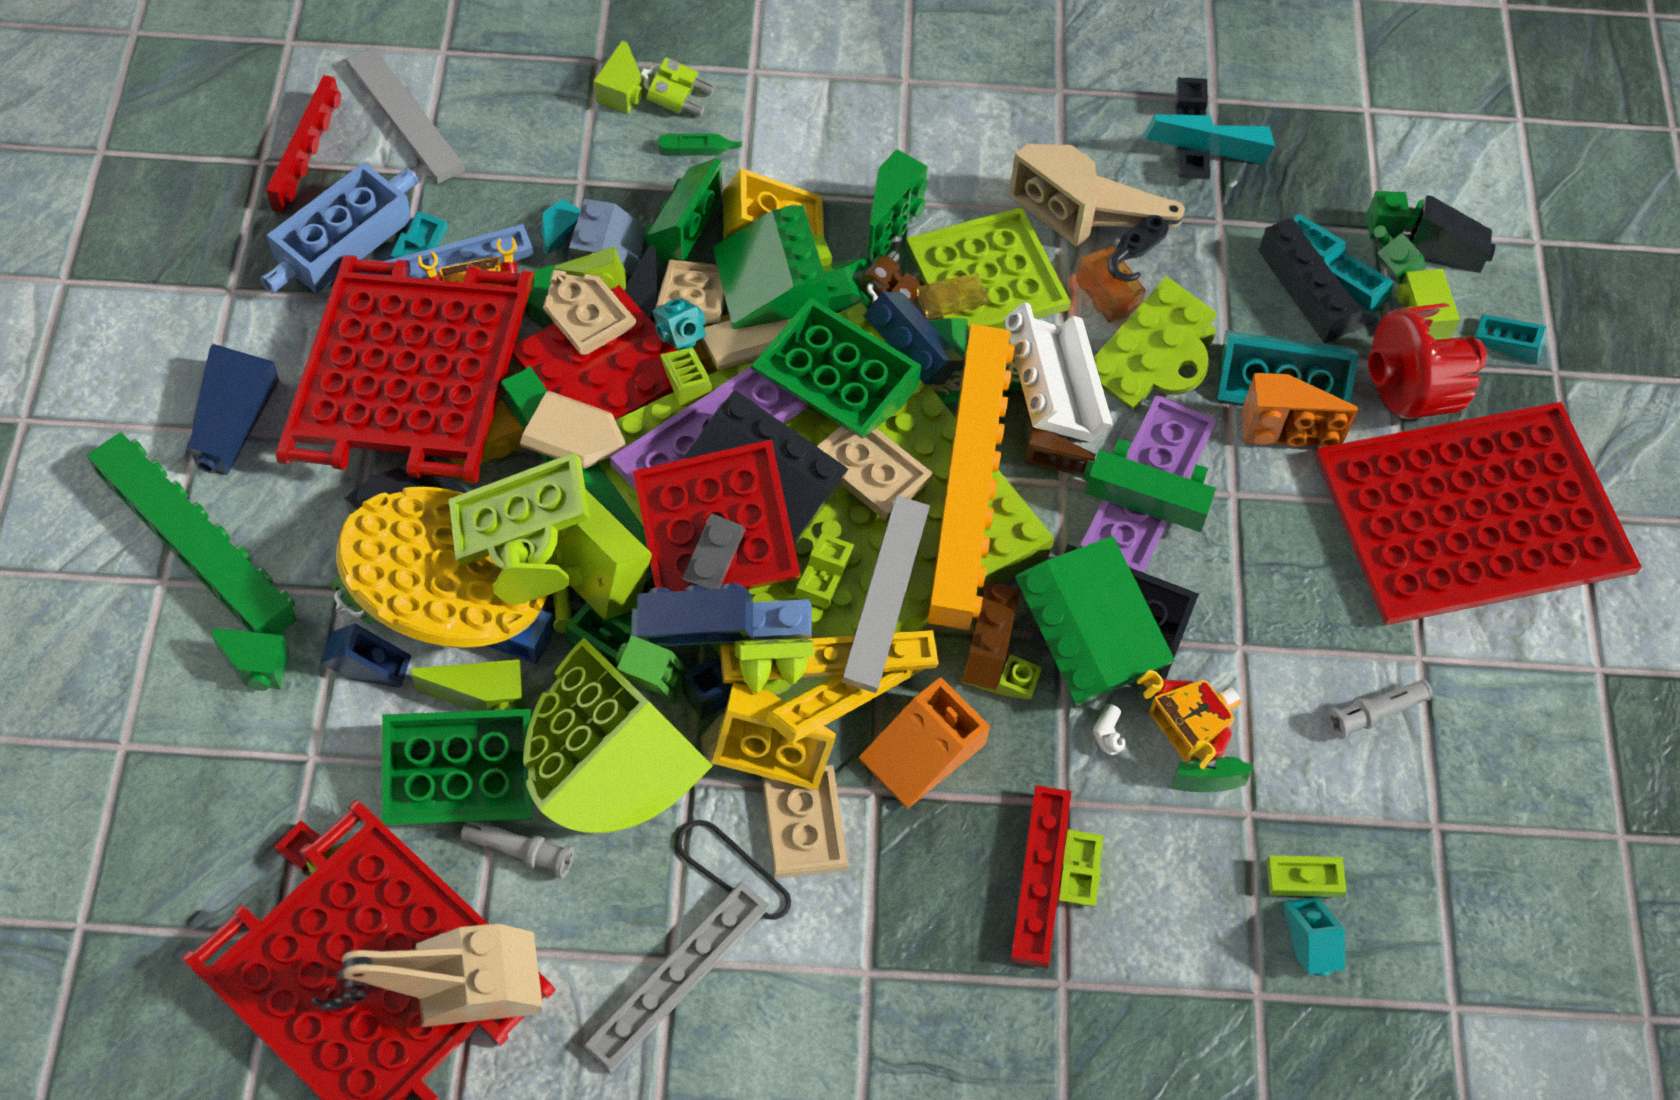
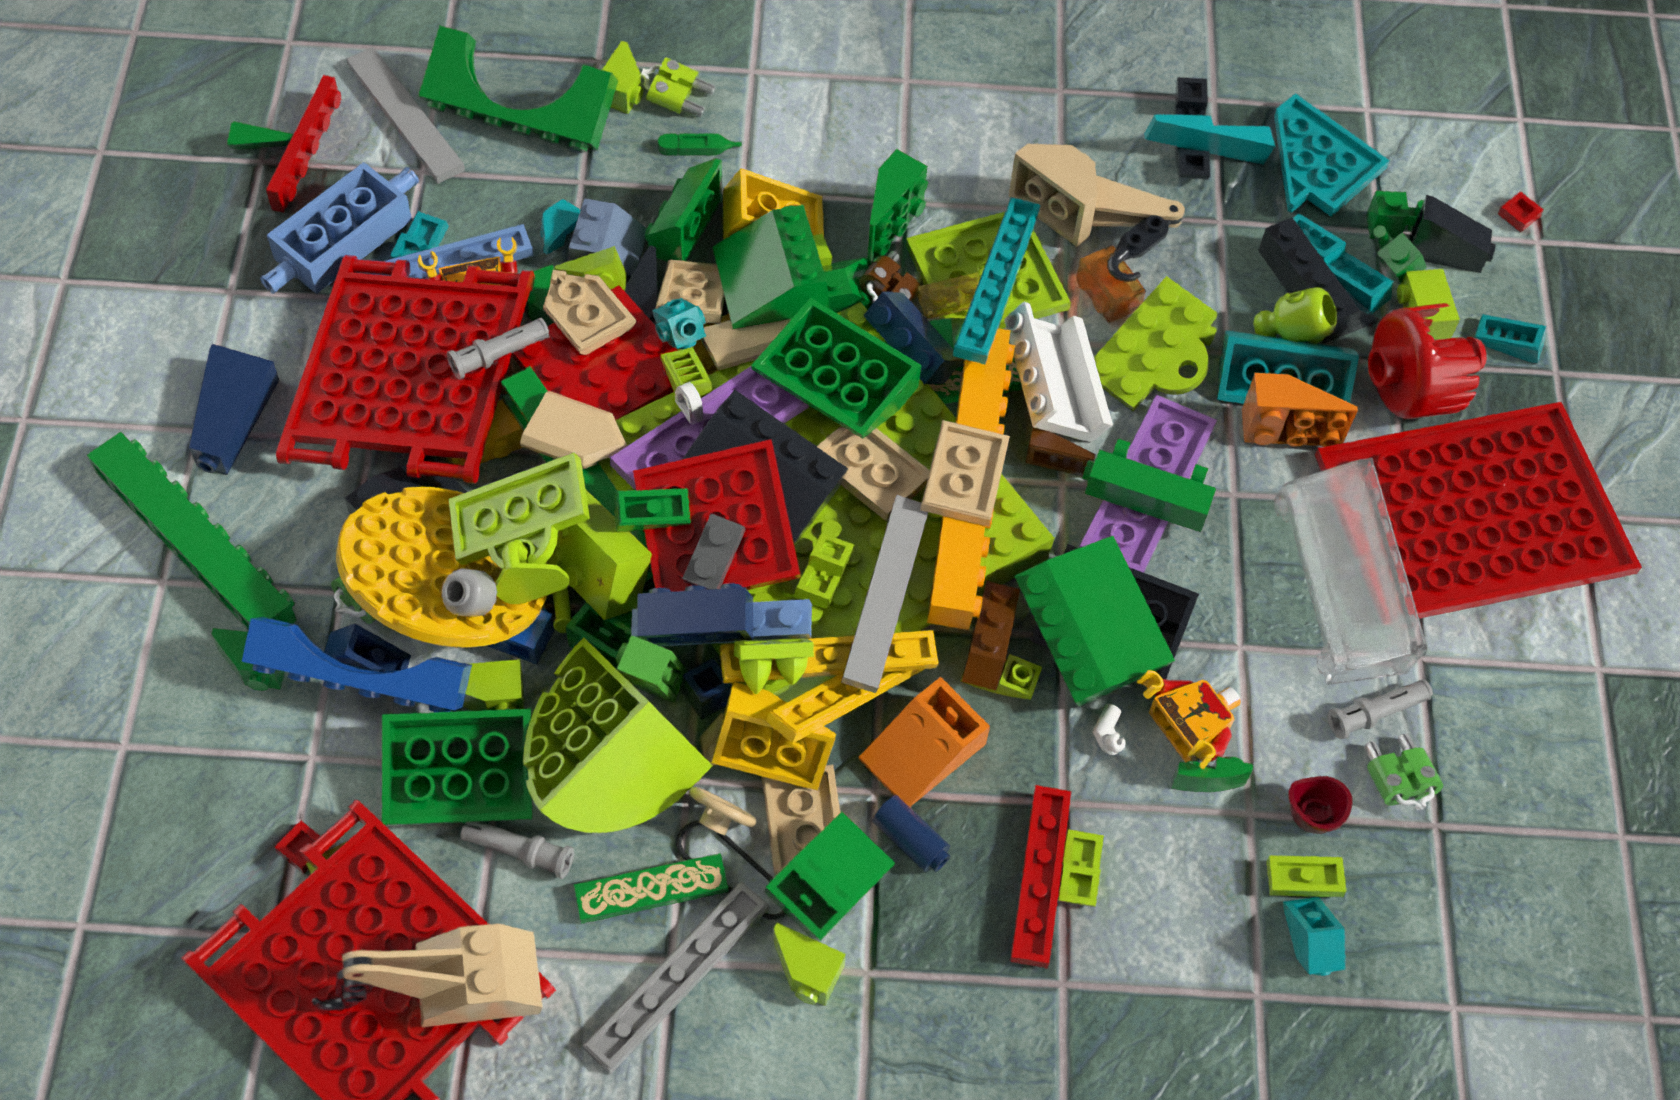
none -> green slope [227,121,293,150]
none -> blue arch [242,617,472,712]
none -> green arch [418,25,619,152]
none -> light grey head [442,568,497,617]
none -> light grey pin [447,318,549,380]
none -> green tile [574,853,729,924]
none -> green slope [614,488,691,532]
none -> white tile [675,382,703,425]
none -> tan piece [690,787,756,835]
none -> green slope [764,812,895,942]
none -> lime slope [773,923,846,1006]
none -> dark blue brick [872,795,950,873]
none -> tan tile [920,420,1010,527]
none -> teal tile [953,197,1041,365]
none -> lime piece [1253,287,1337,343]
none -> teal wing [1274,93,1390,217]
none -> clear windscreen [1274,458,1428,685]
none -> dark red helmet [1288,776,1353,834]
none -> bright green piece [1364,734,1443,810]
none -> red tile [1498,191,1544,232]

